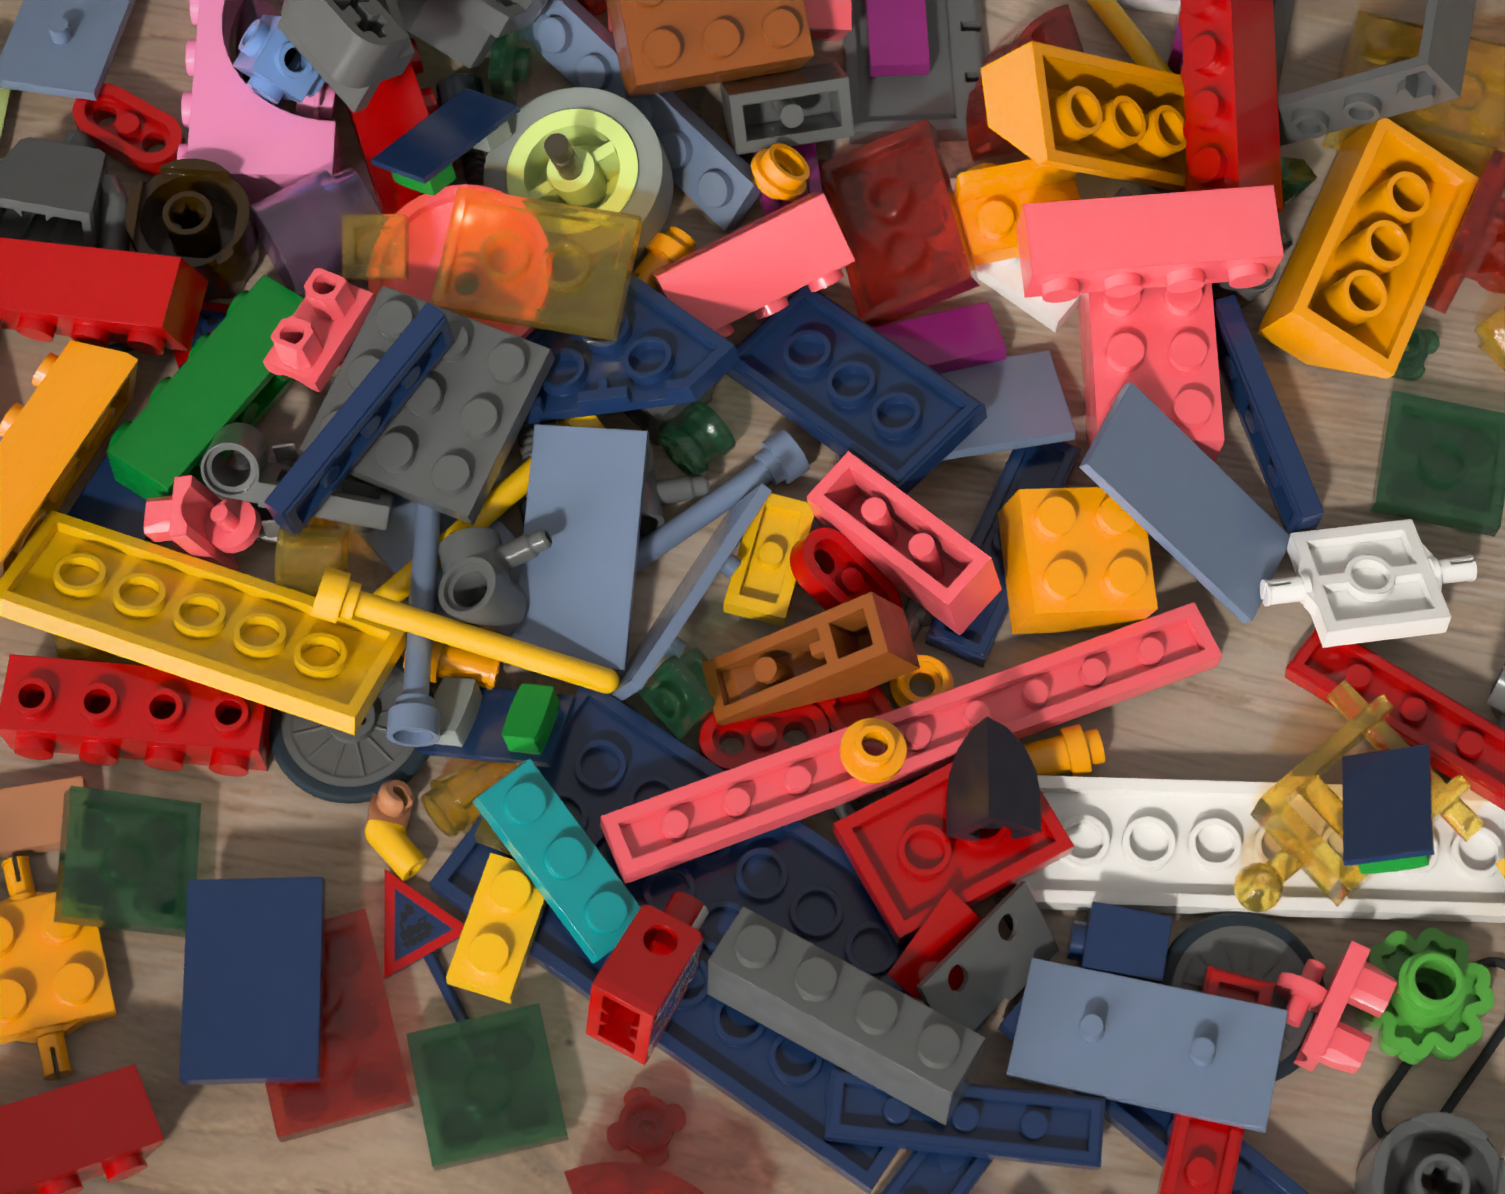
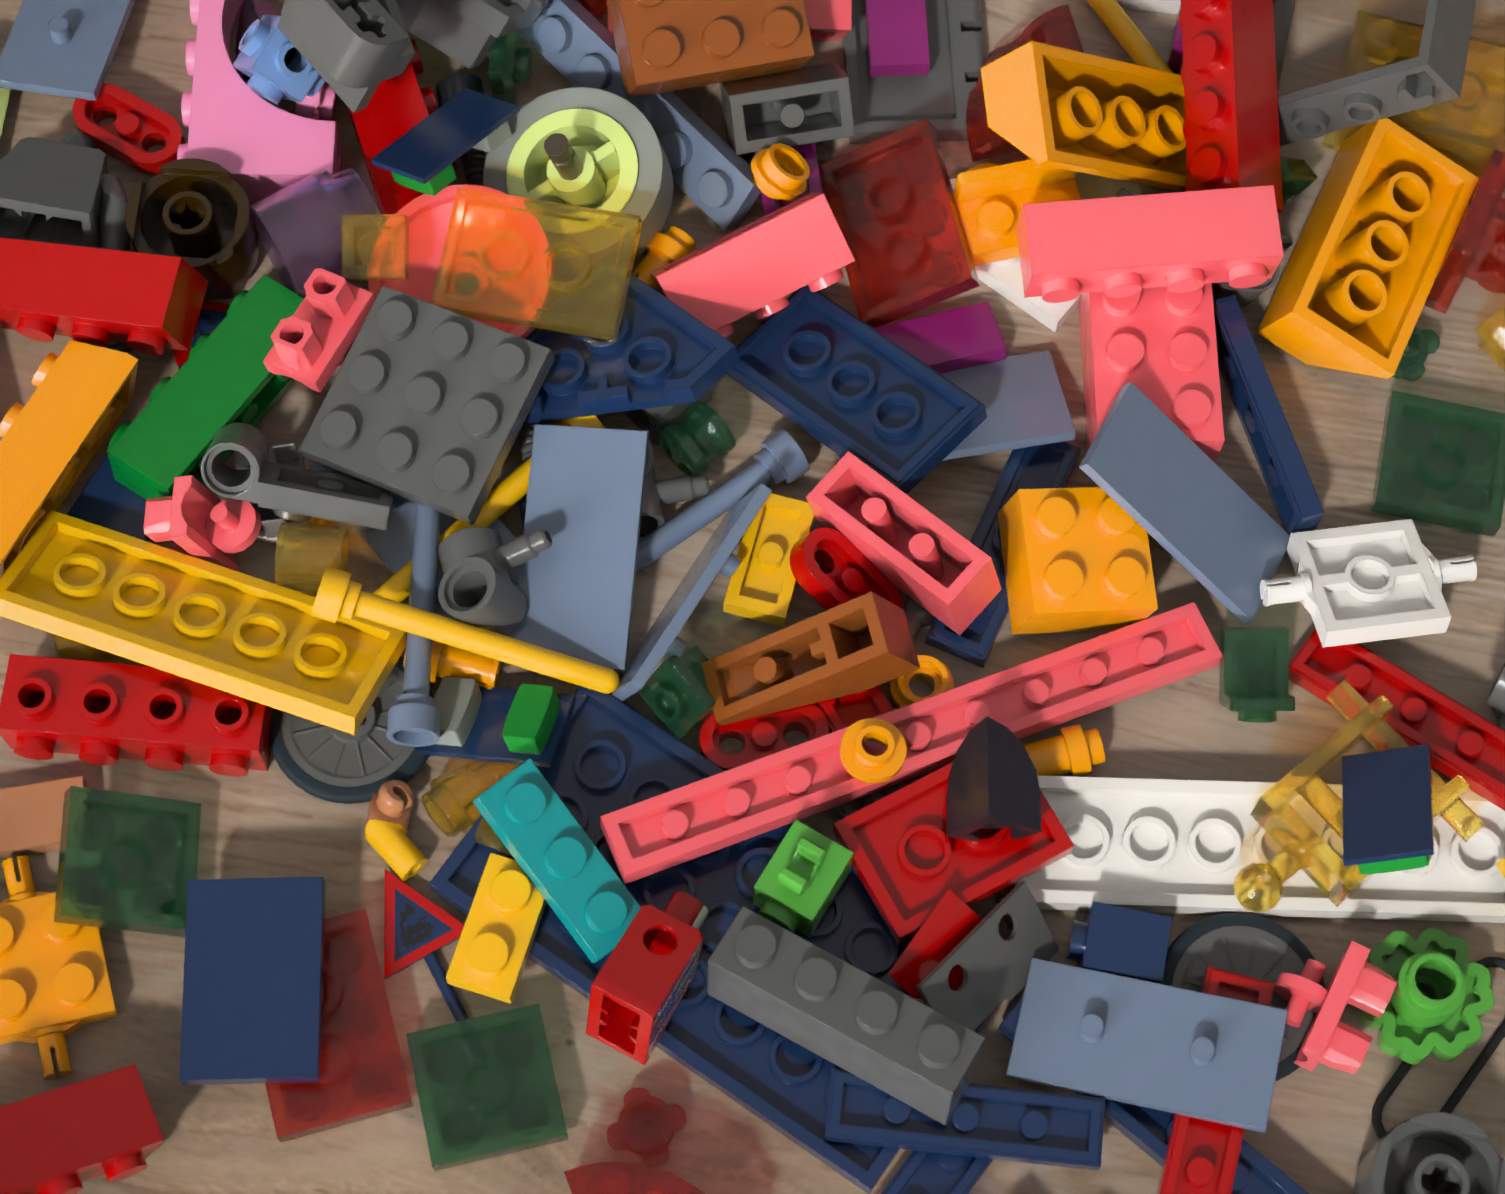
dark blue tile [264,302,455,537] -> none
none -> bright green brick [753,819,854,937]
none -> clear green bracket [1219,626,1295,722]

